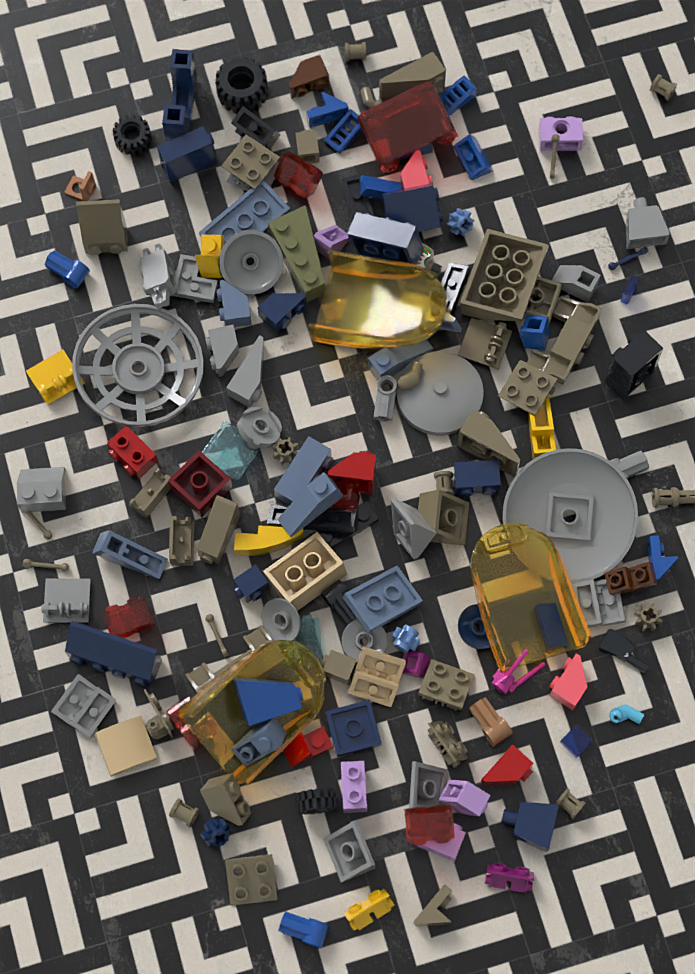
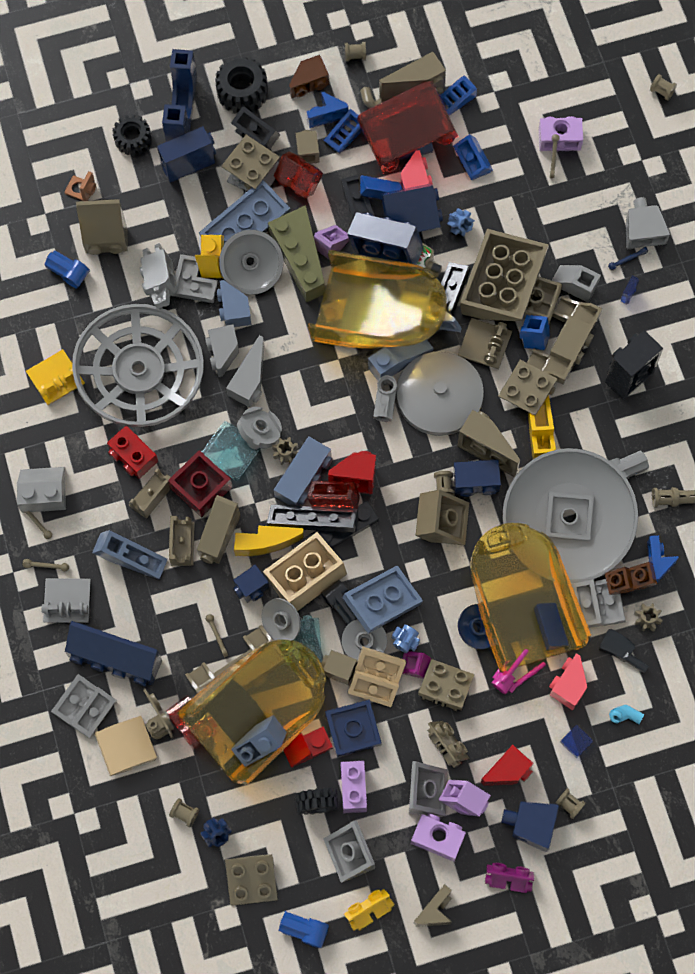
clear red brick [102,596,155,638] -> none
dark tan slope [200,773,251,826] -> none
blue slope [233,677,303,726] -> none
dark blue slope [258,293,307,332] -> none
sand blue slope [278,472,344,537] -> none
light grey slope [391,499,436,559] -> none
dark tan arm [397,362,423,390] -> none
clear red brick [404,805,455,846] -> none
medium nougat piece [469,697,513,747] -> none

